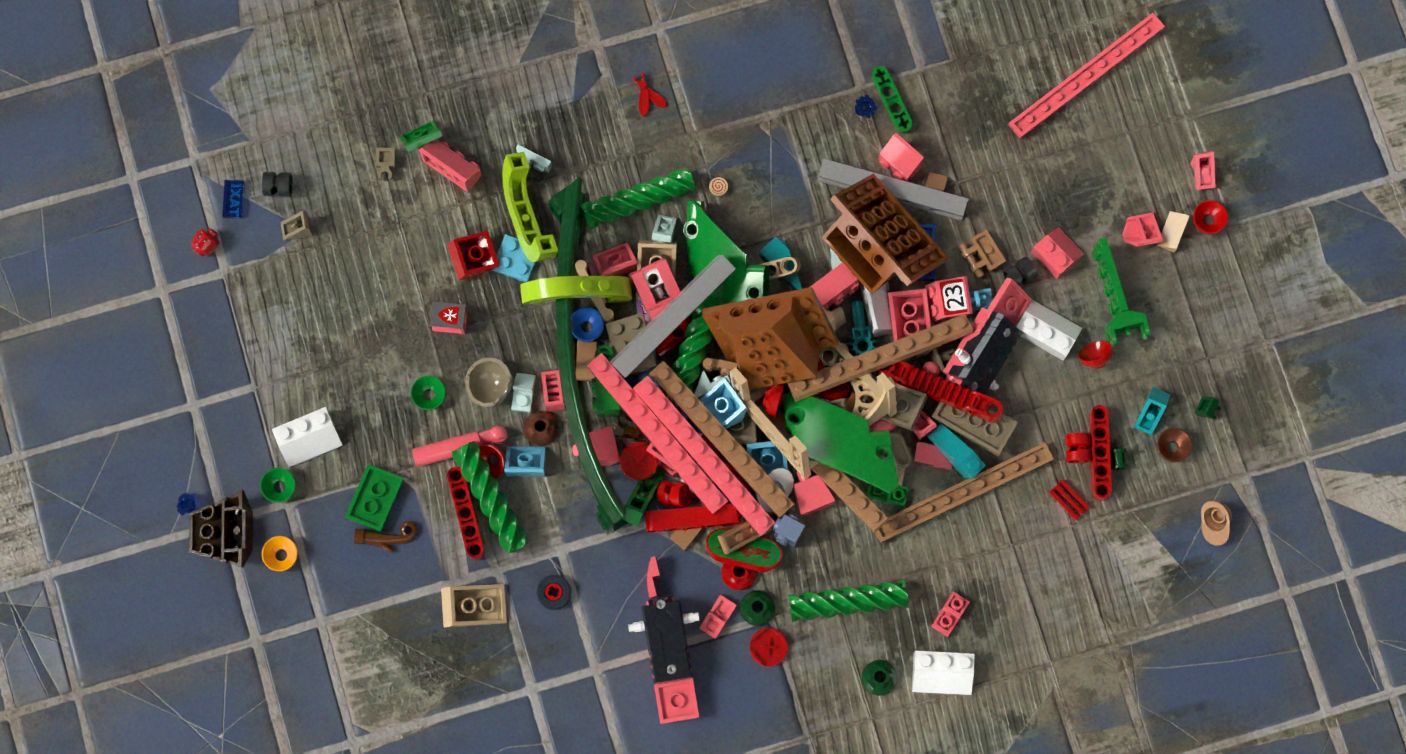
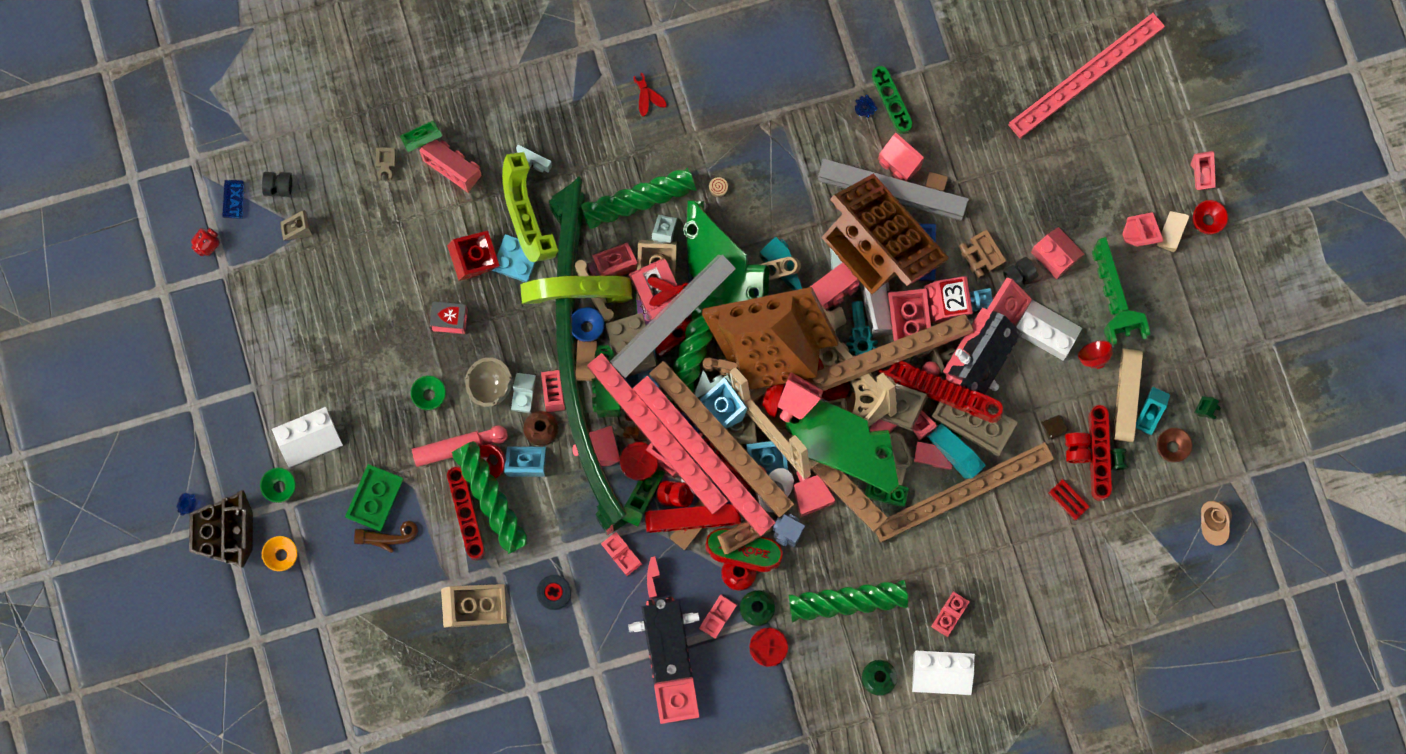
none -> coral slope [601,532,642,576]
none -> red piece [647,277,689,306]
none -> coral torso [778,372,823,422]
none -> dark brown slope [1041,415,1068,440]
none -> tan beam [1113,348,1143,442]

